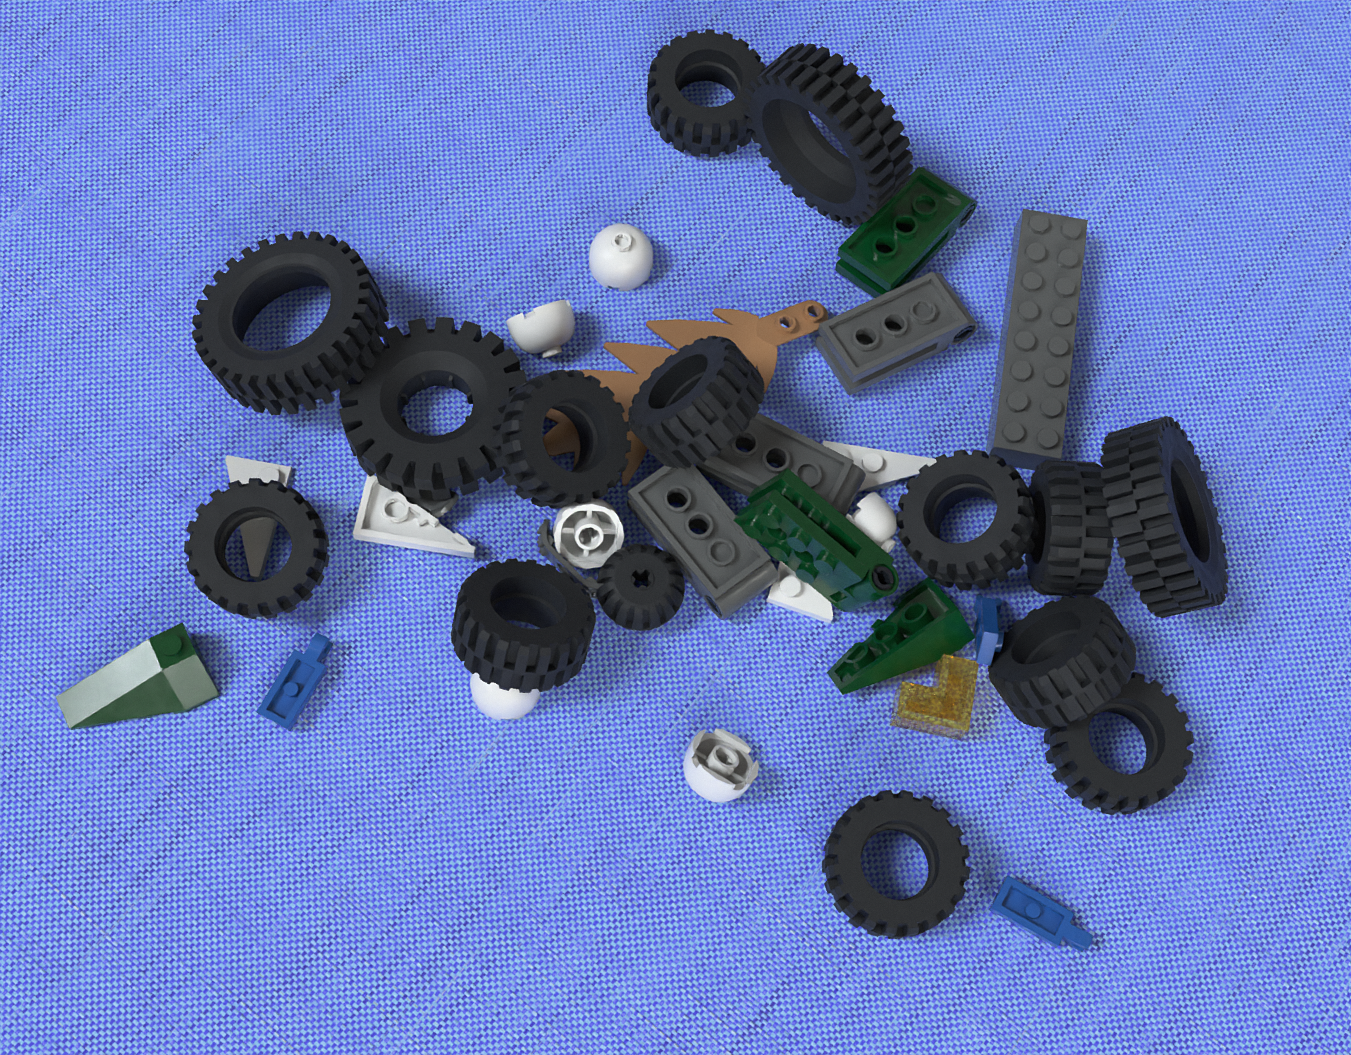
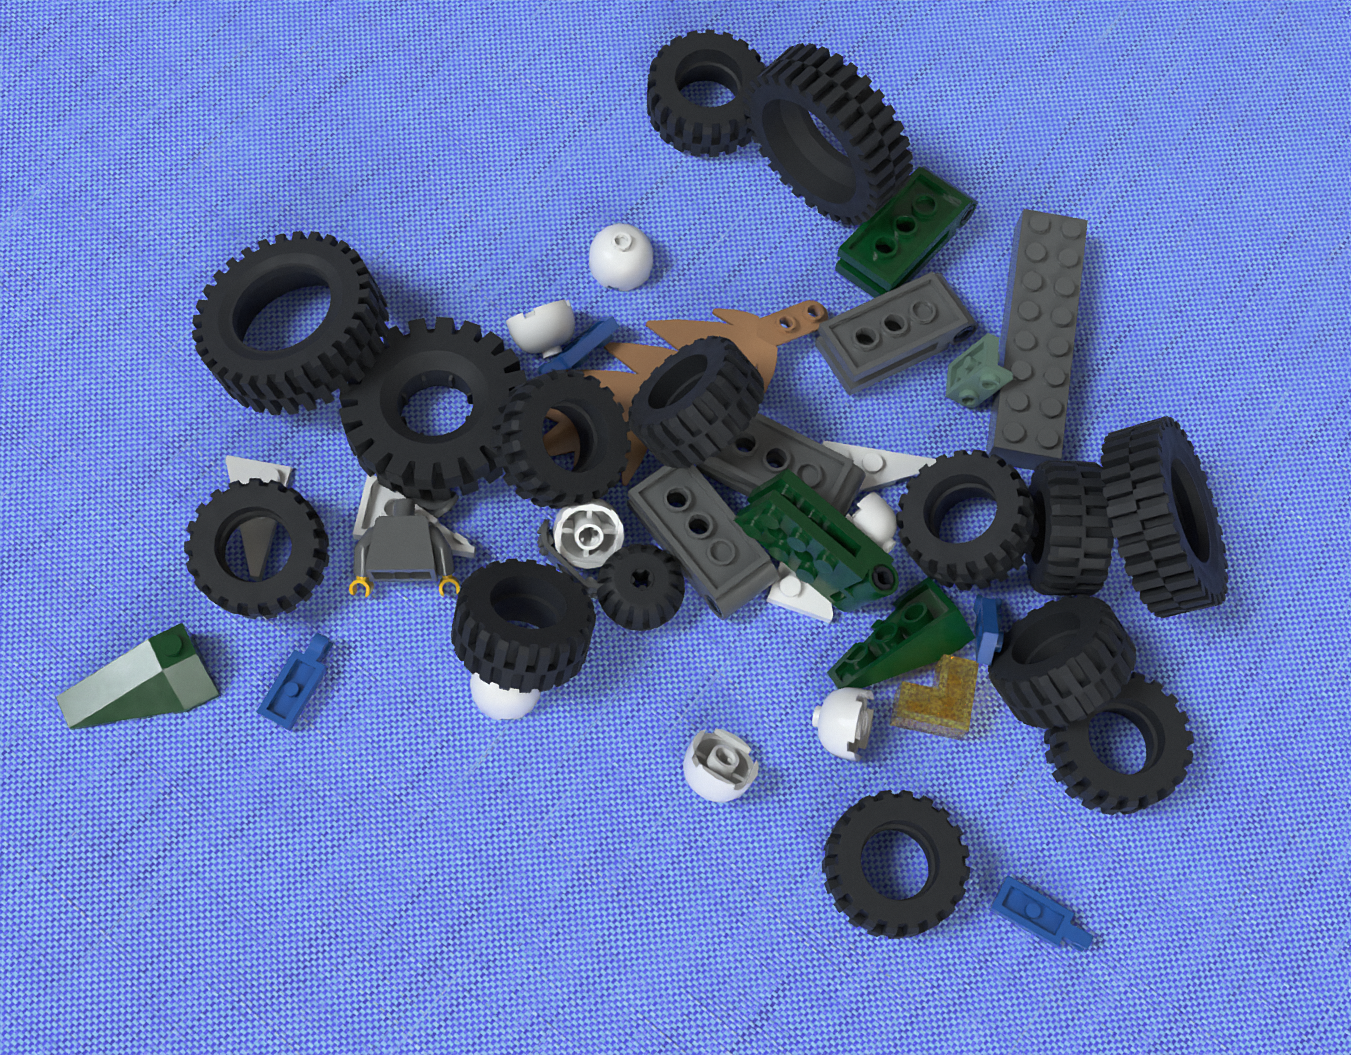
none -> dark grey torso [349,498,460,598]
none -> blue plate [537,316,620,375]
none -> white cylinder [812,687,874,762]
none -> sand green bracket [945,333,1013,409]

